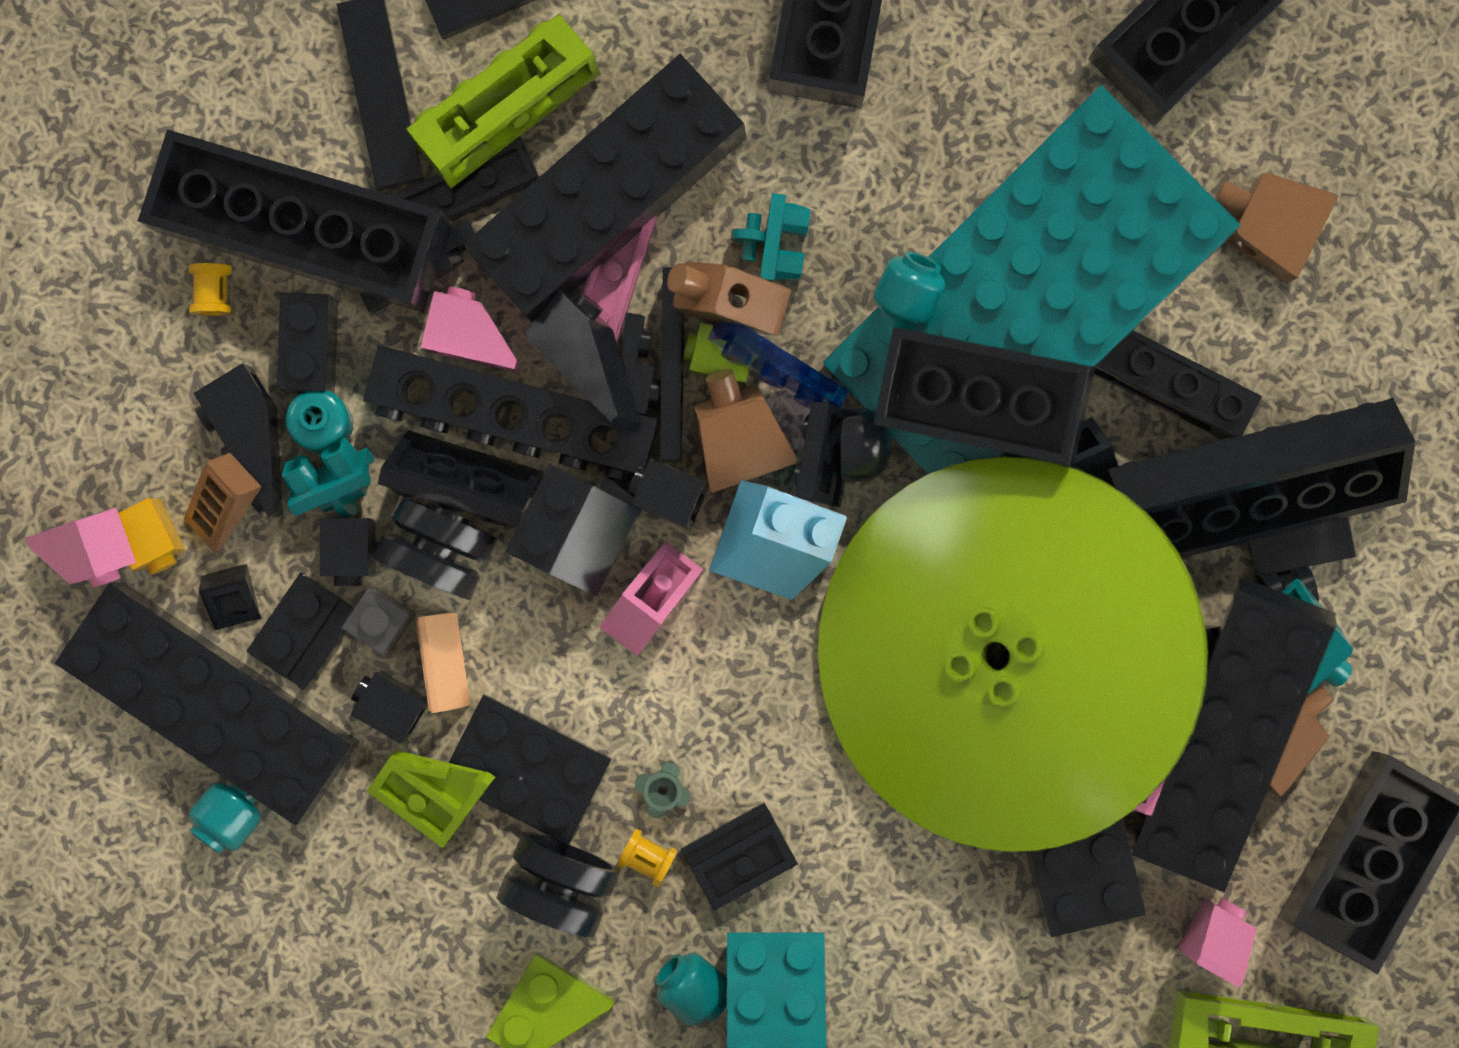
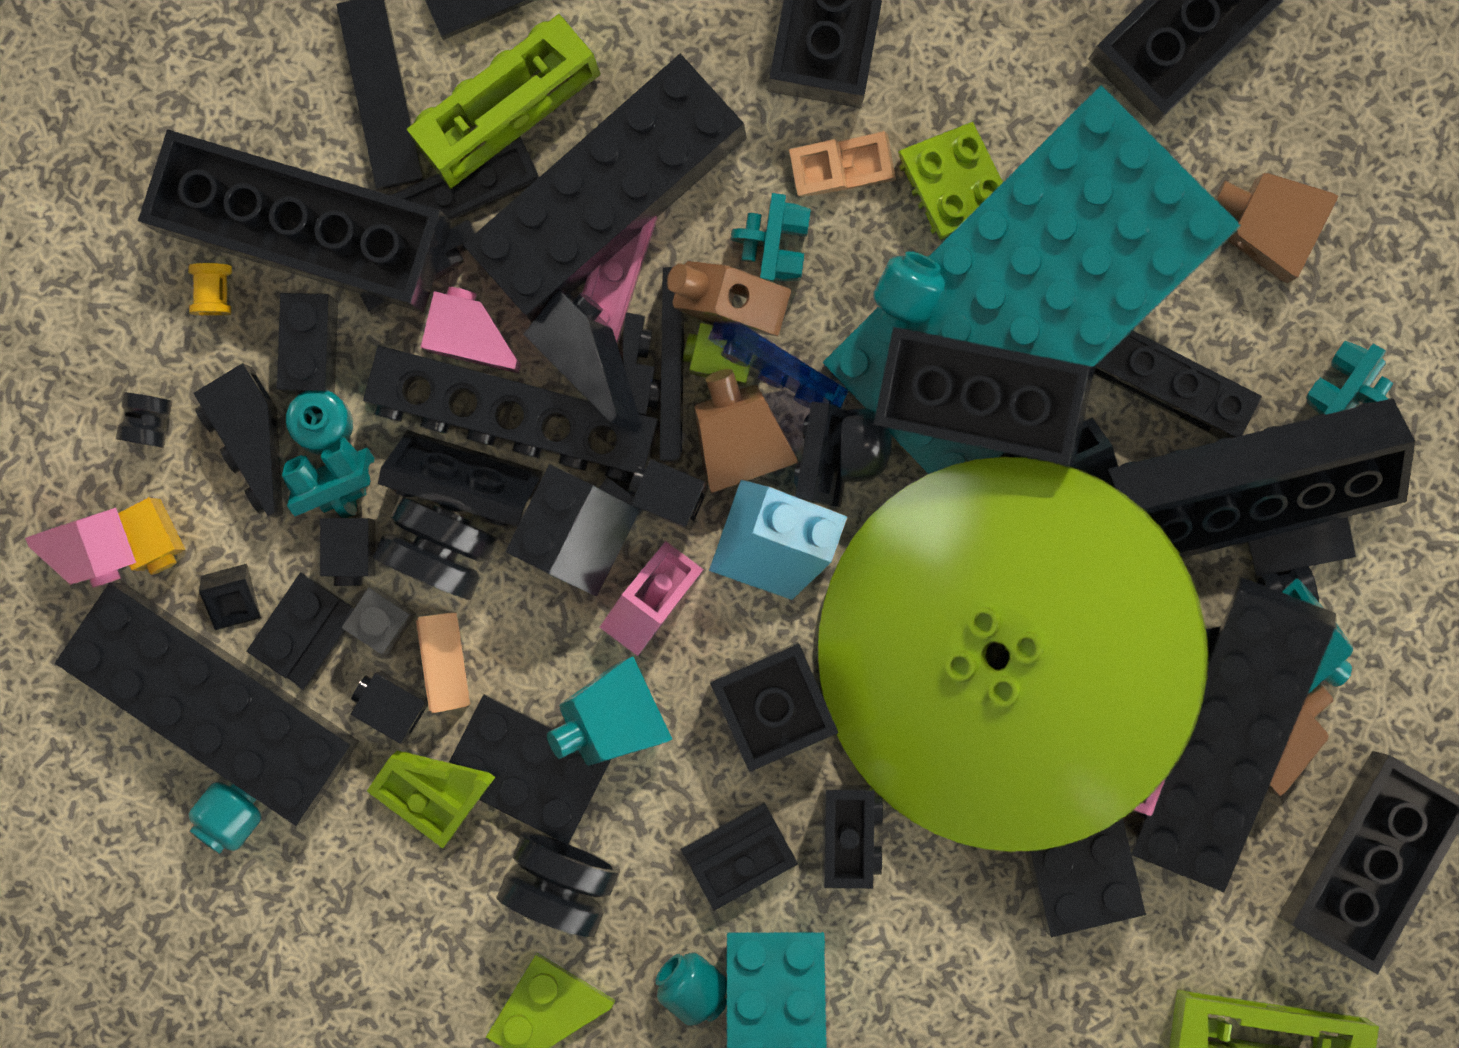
medium nougat slope [184,453,261,553] -> none
yellow bush [616,828,678,888] -> none
sand green plate [635,762,691,818] -> none
bright pink slope [1177,897,1257,988] -> none
none -> black wheel [116,392,172,448]
none -> teal torso [547,656,672,766]
none -> black brick [710,642,839,772]
none -> light nougat slope [789,131,896,197]
none -> black brick [822,785,883,889]
none -> lime hinge [898,122,1003,241]
none -> teal hips [1306,341,1393,414]

